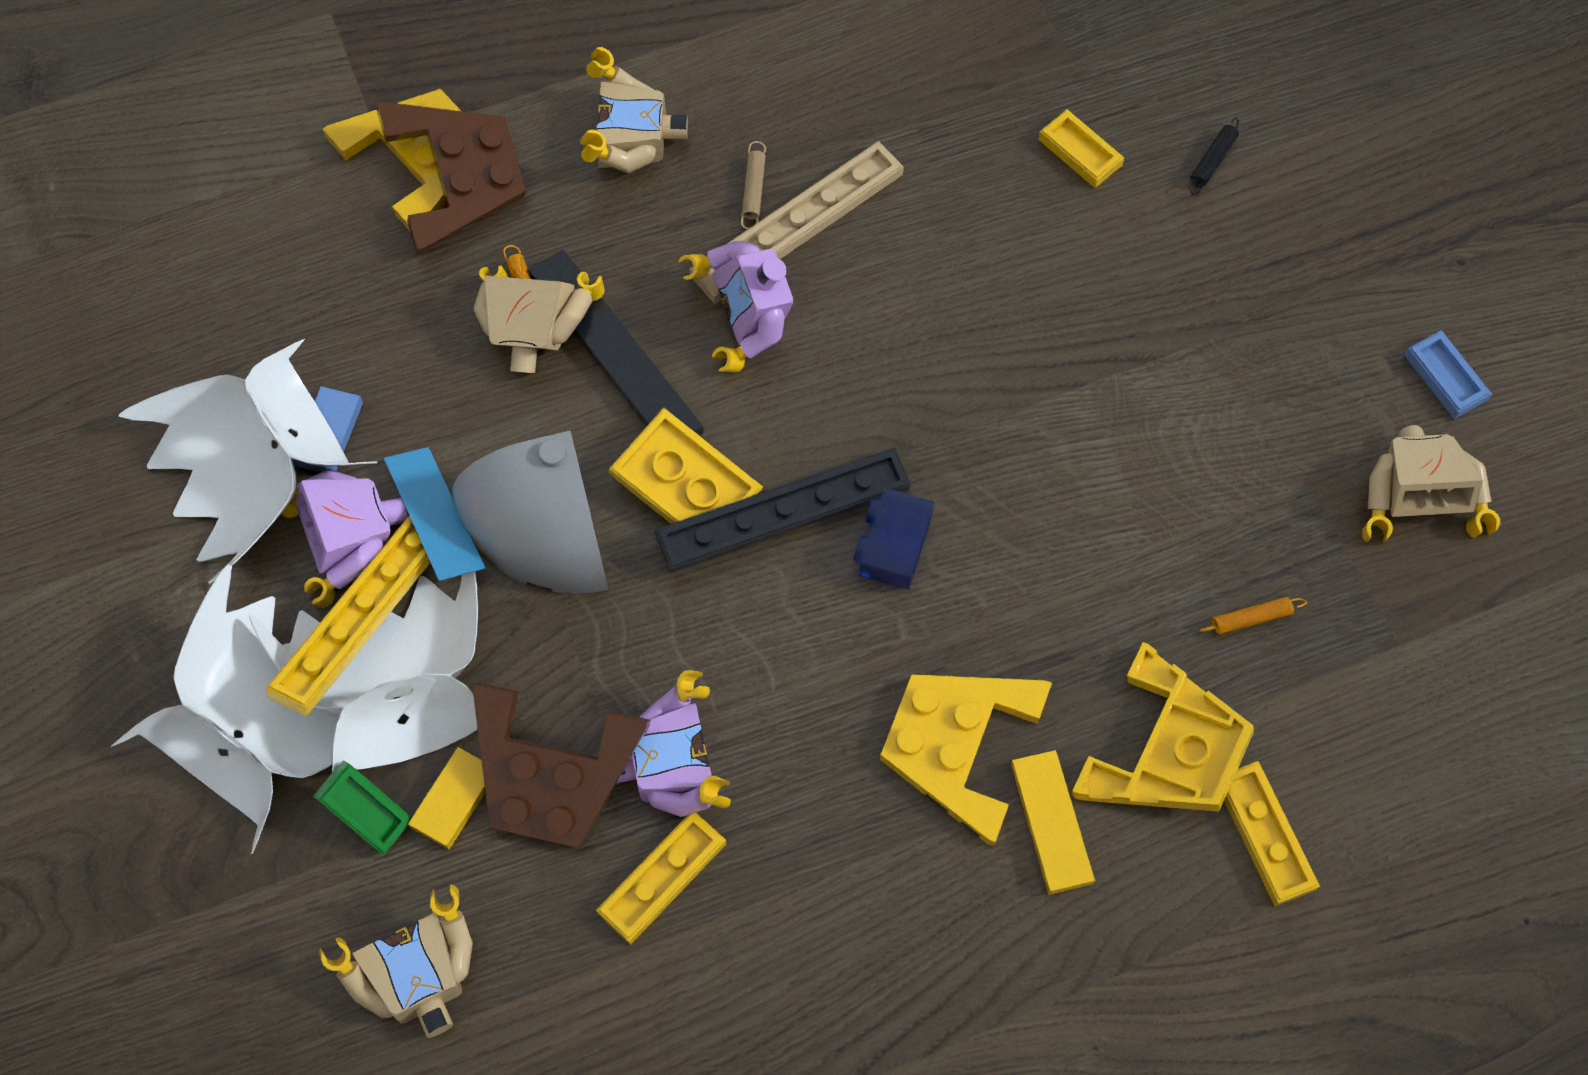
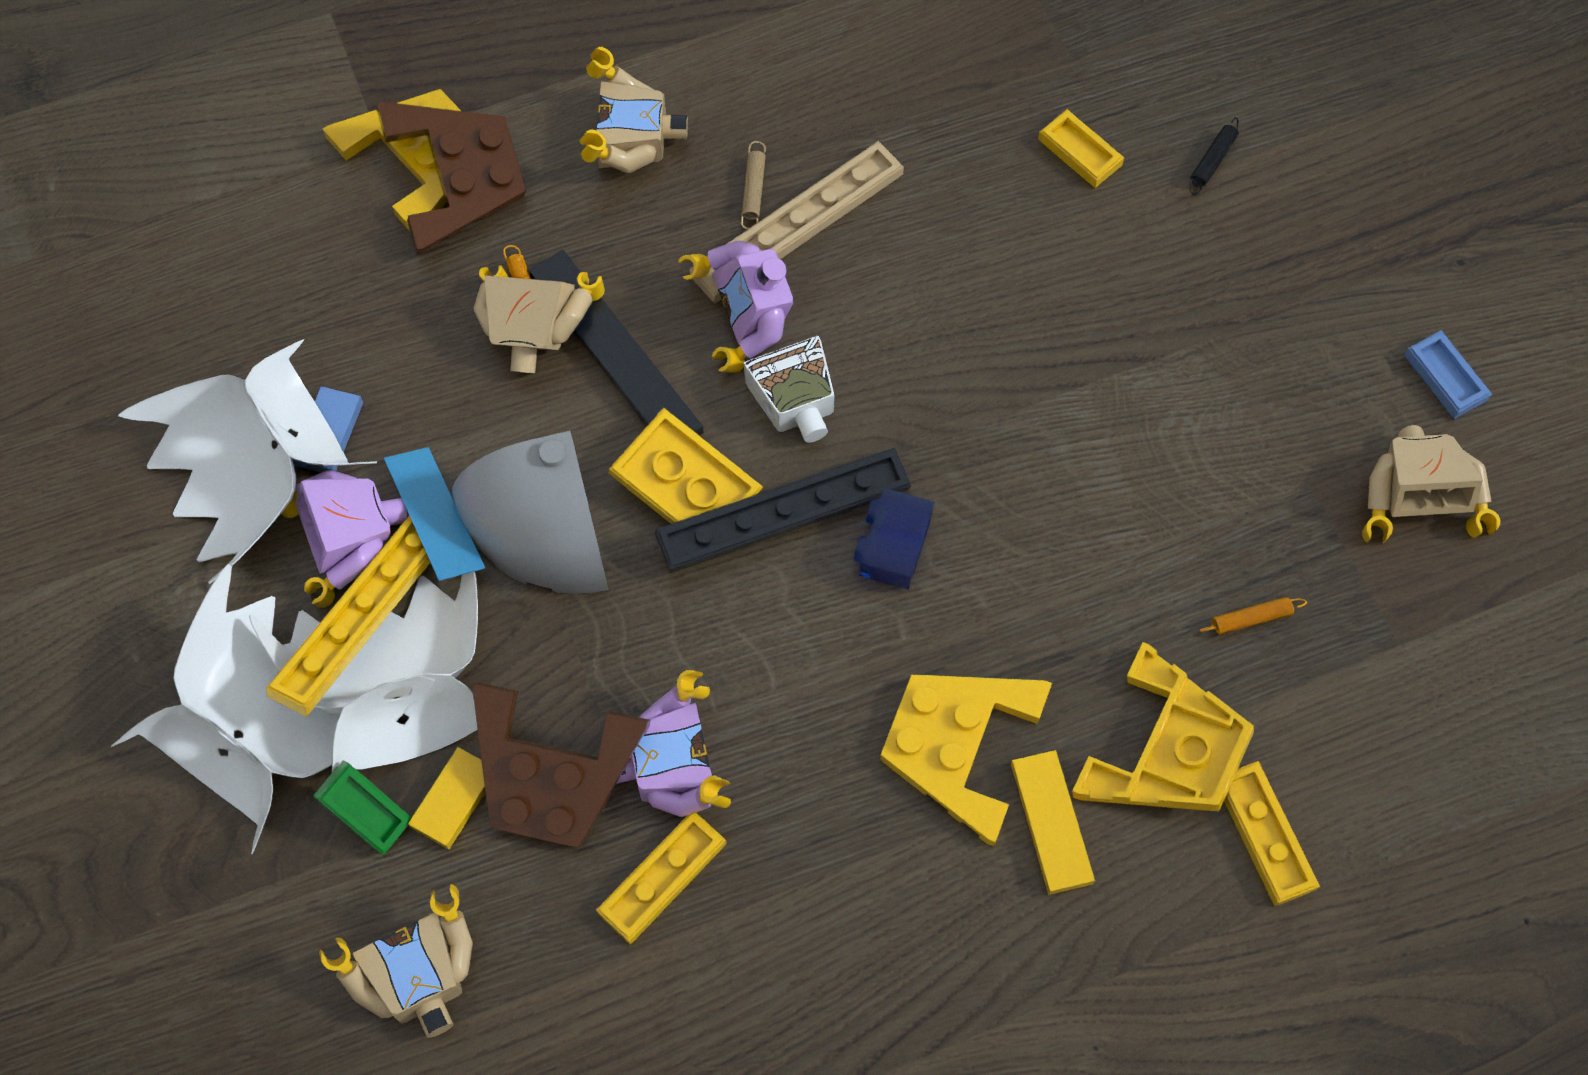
none -> torso [744,336,834,443]

